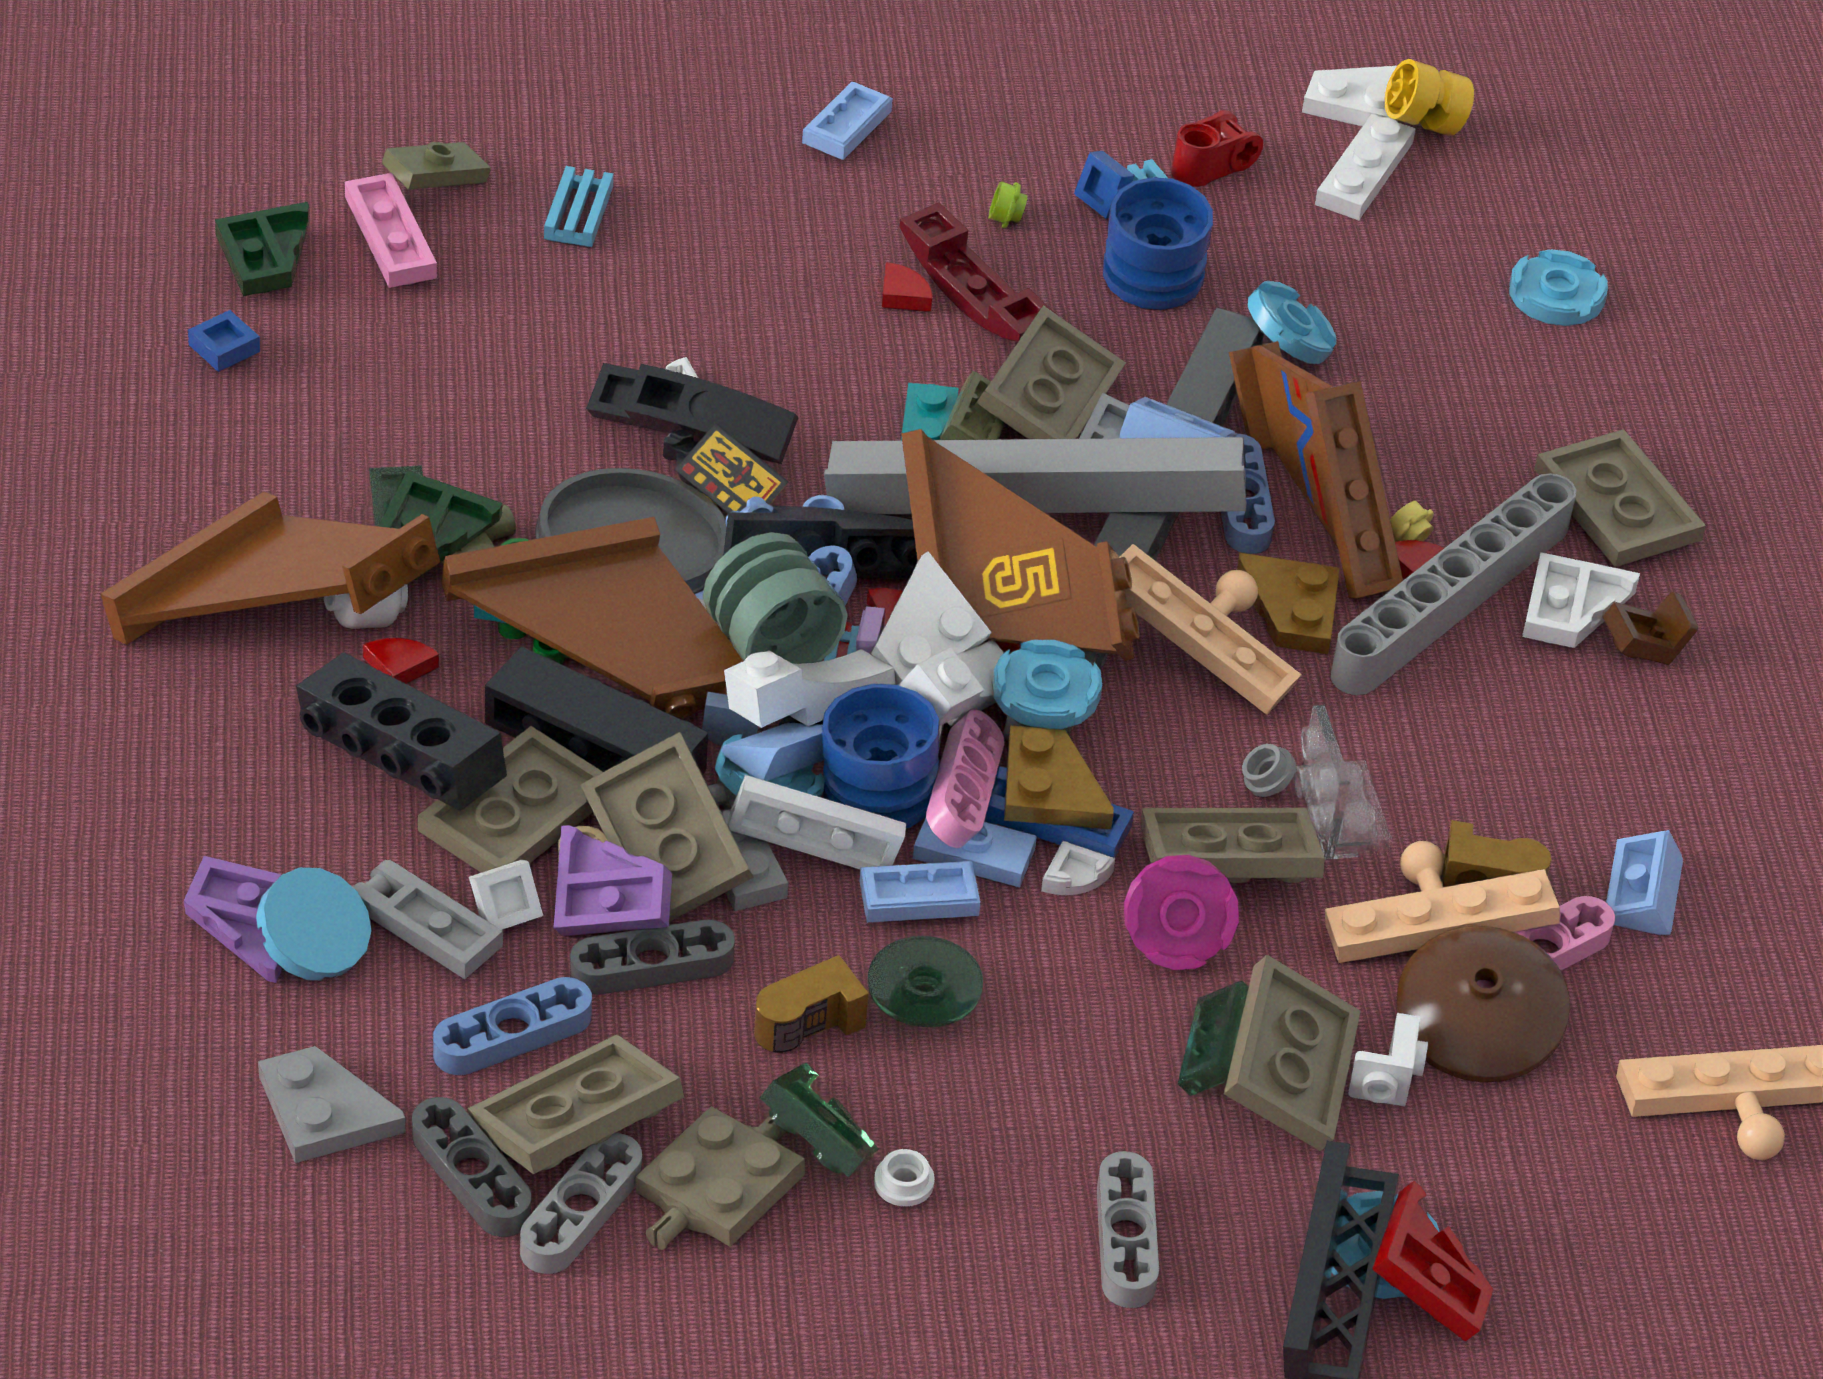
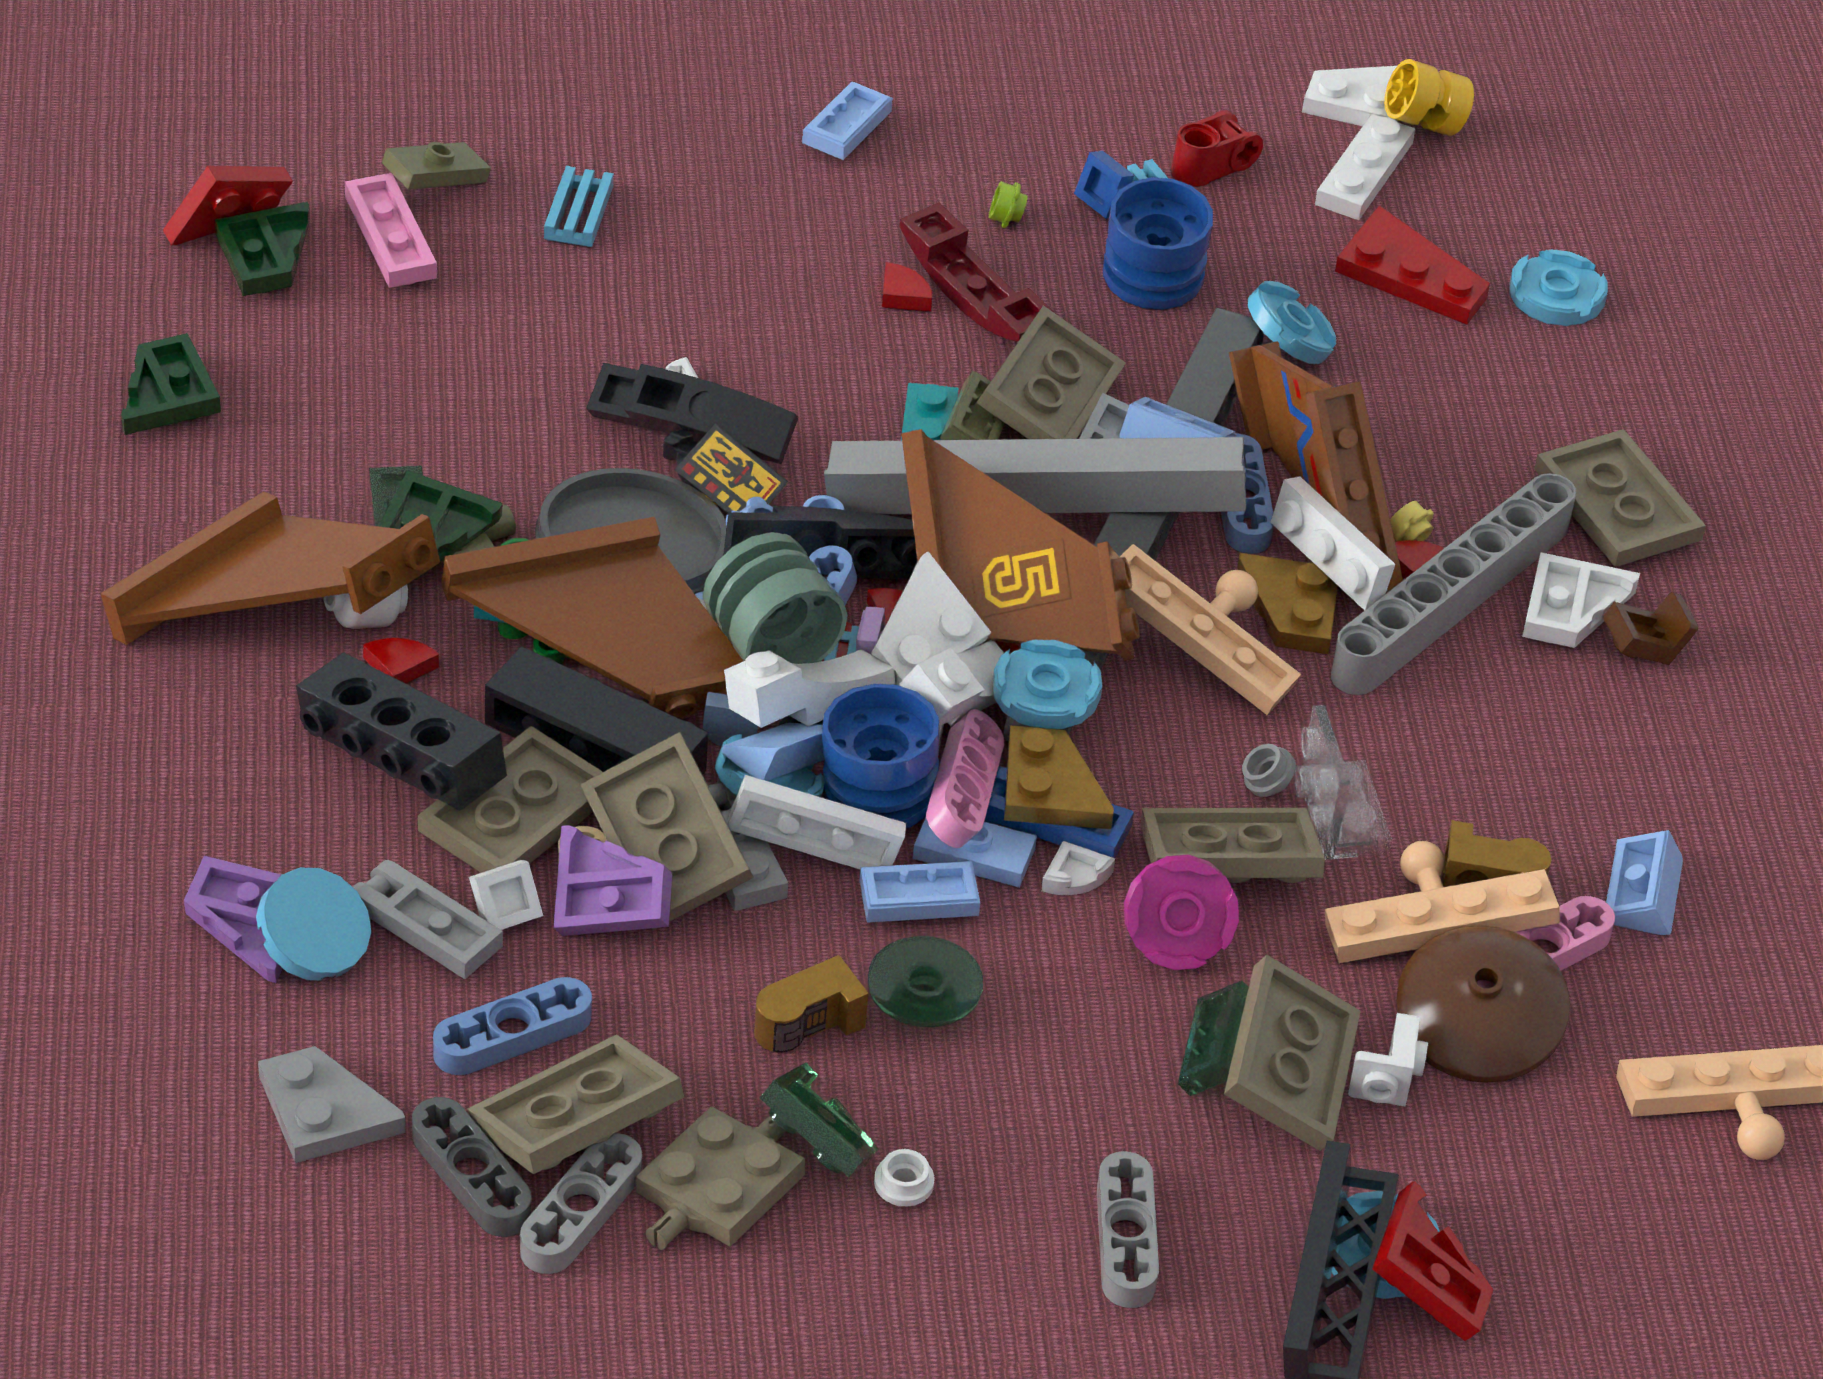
blue plate [188,310,260,372] -> none
dark grey beam [570,920,735,995] -> none
none -> dark green wing [121,333,221,435]
none -> red wing [163,166,293,245]
none -> white plate [1271,476,1395,610]
none -> red wing [1335,206,1490,325]

